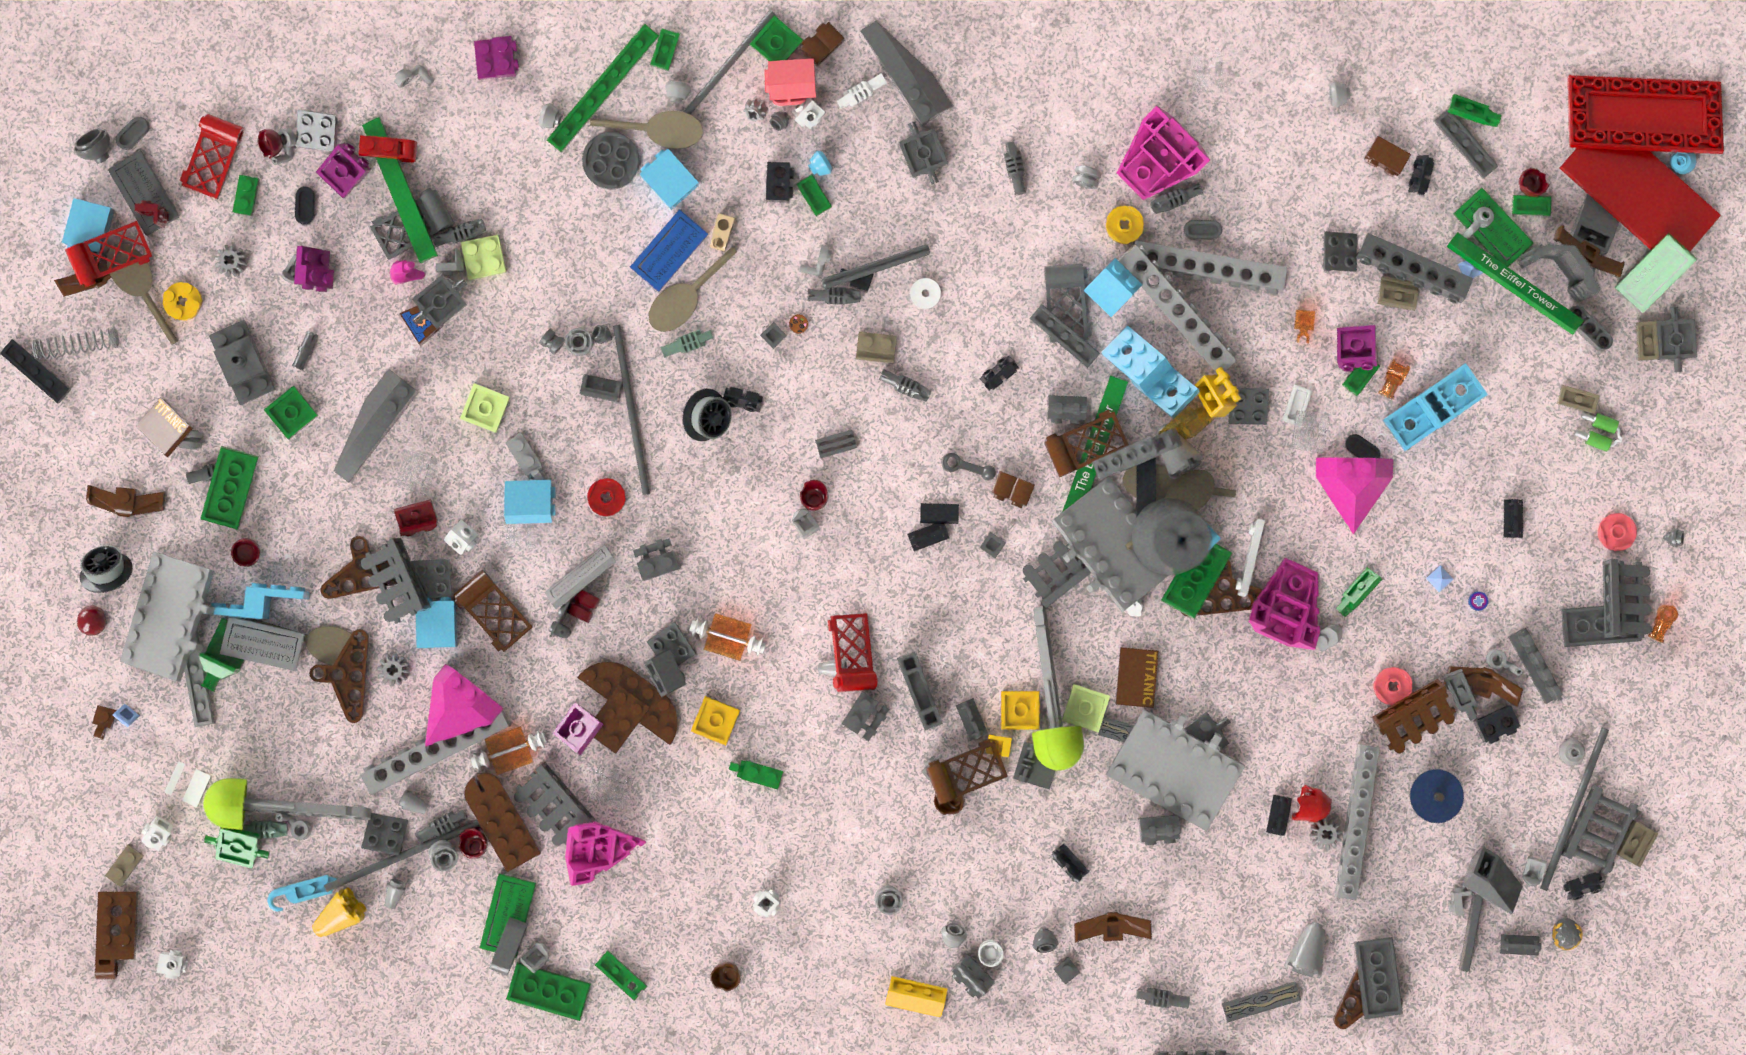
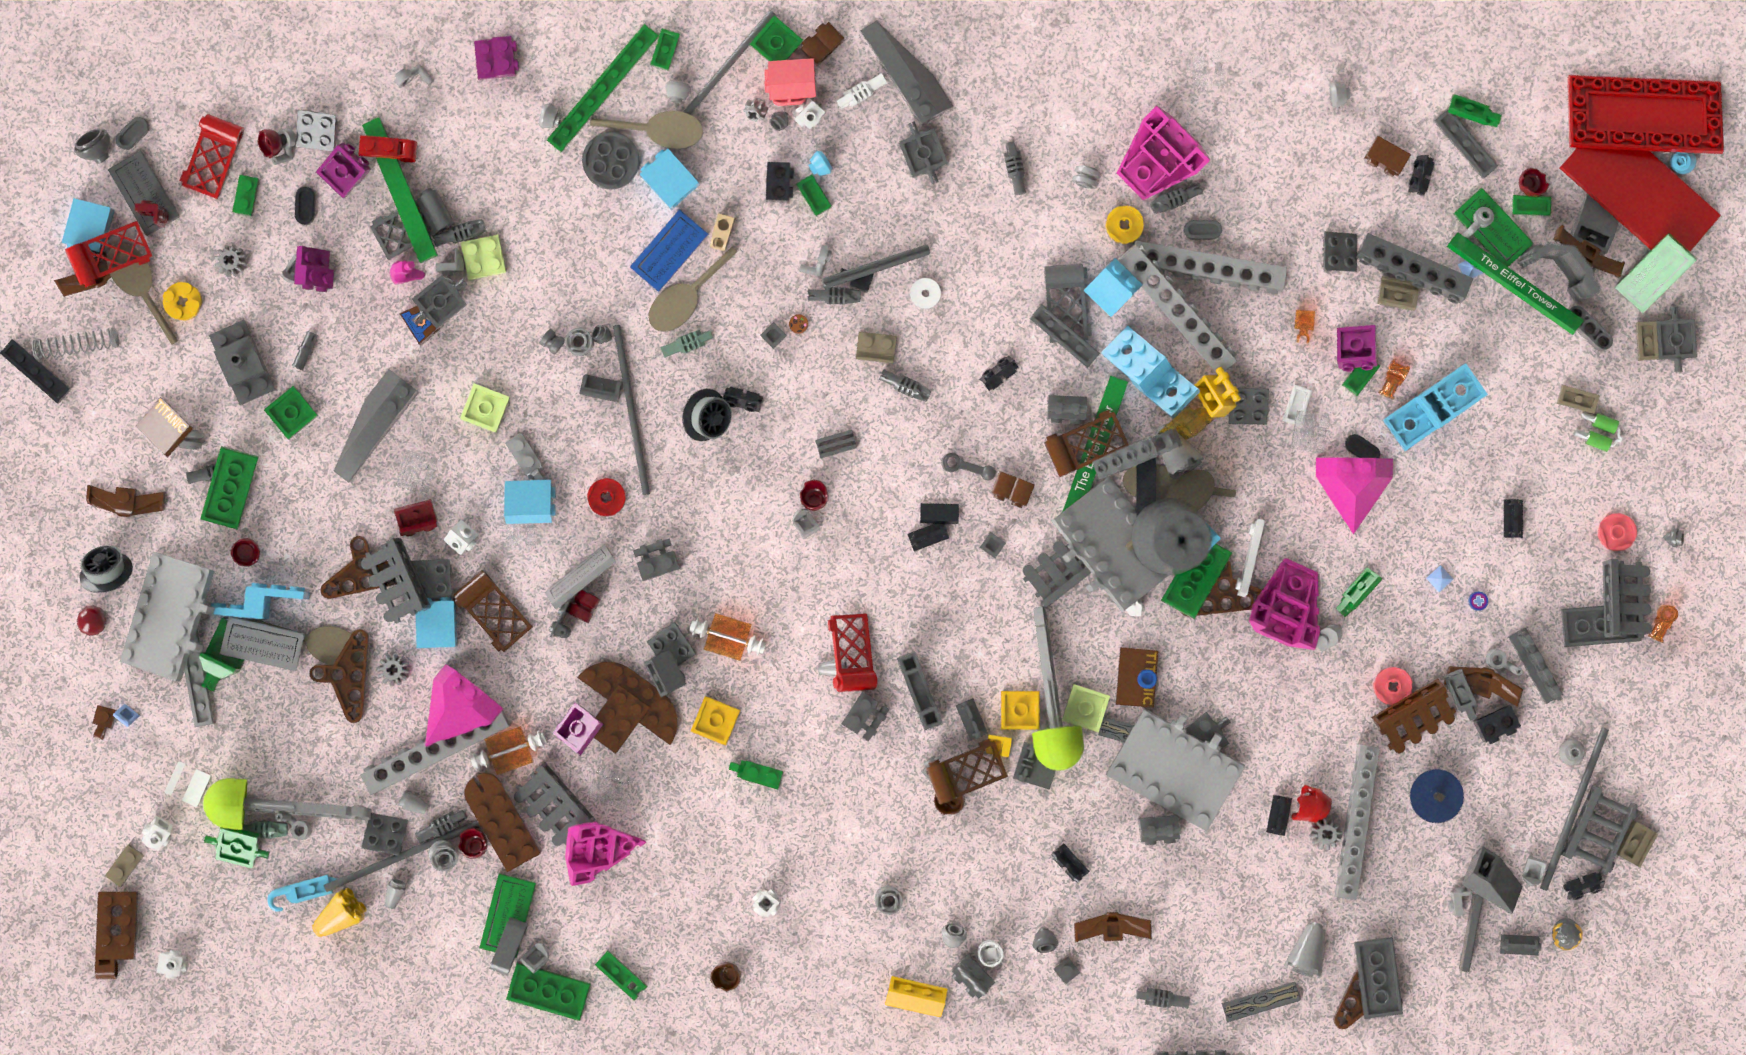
none -> blue tile [1137,669,1157,689]

